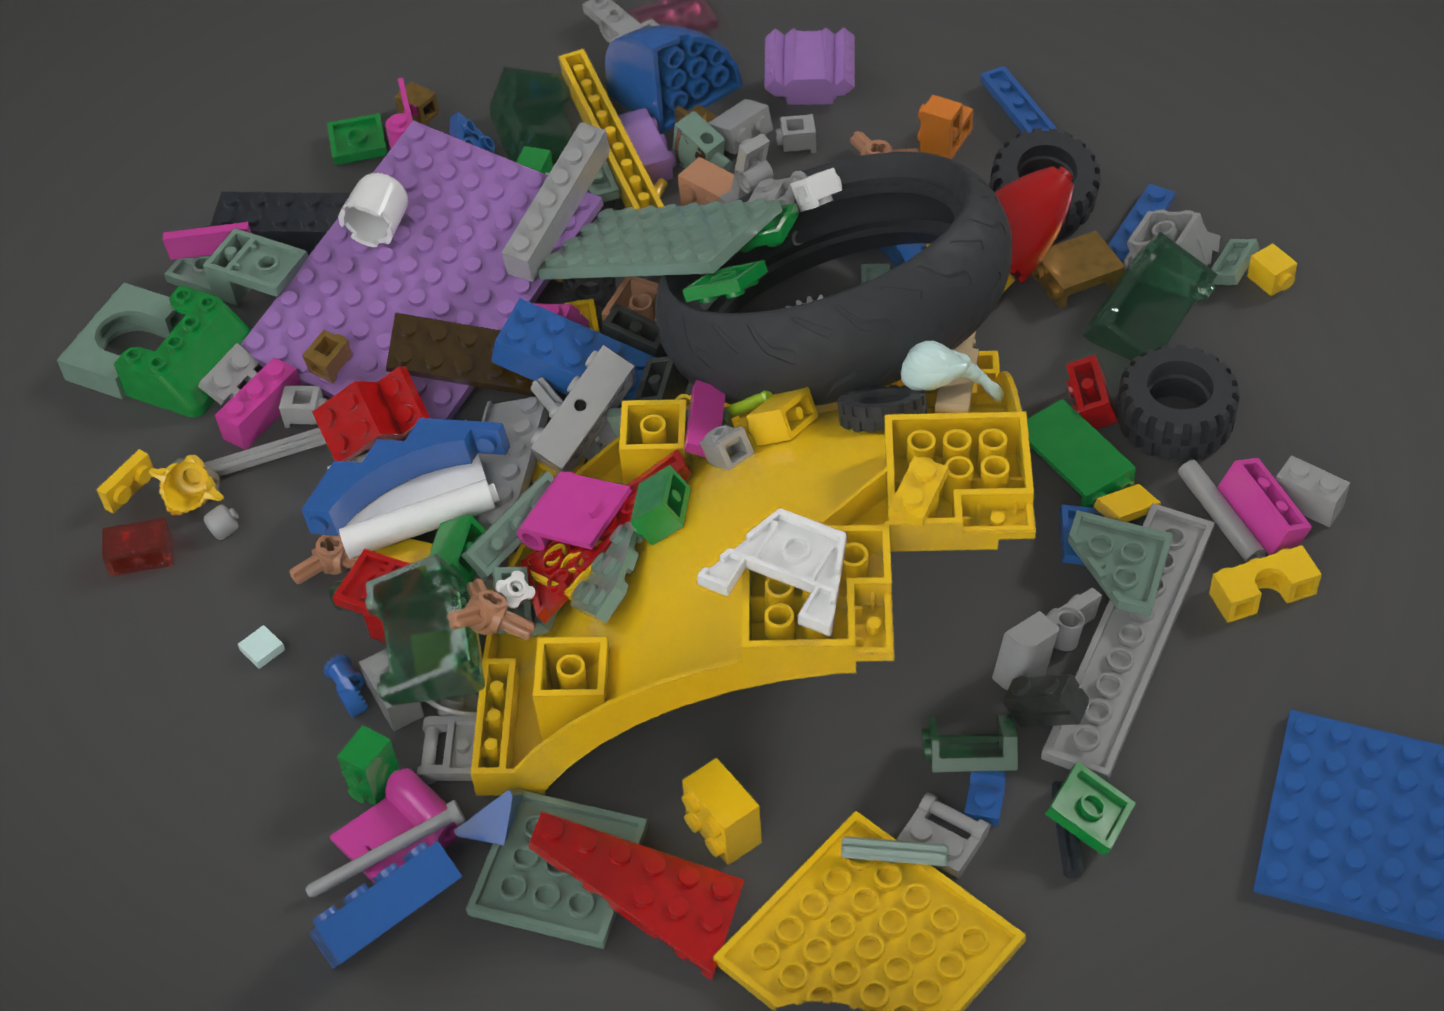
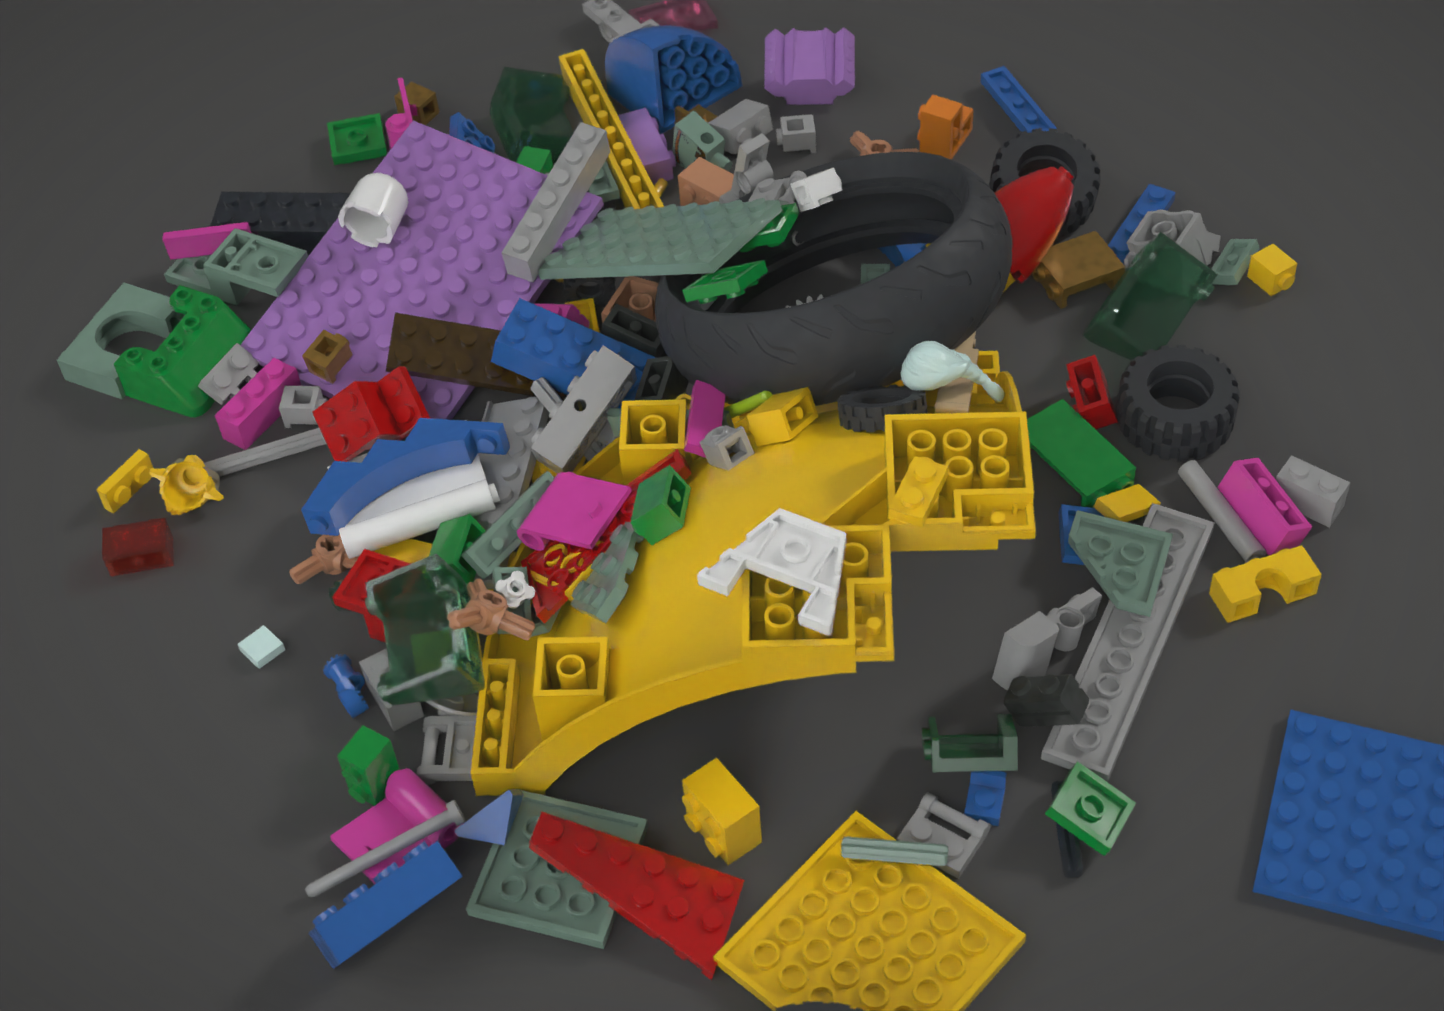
light grey piece [204,505,239,540] -> none

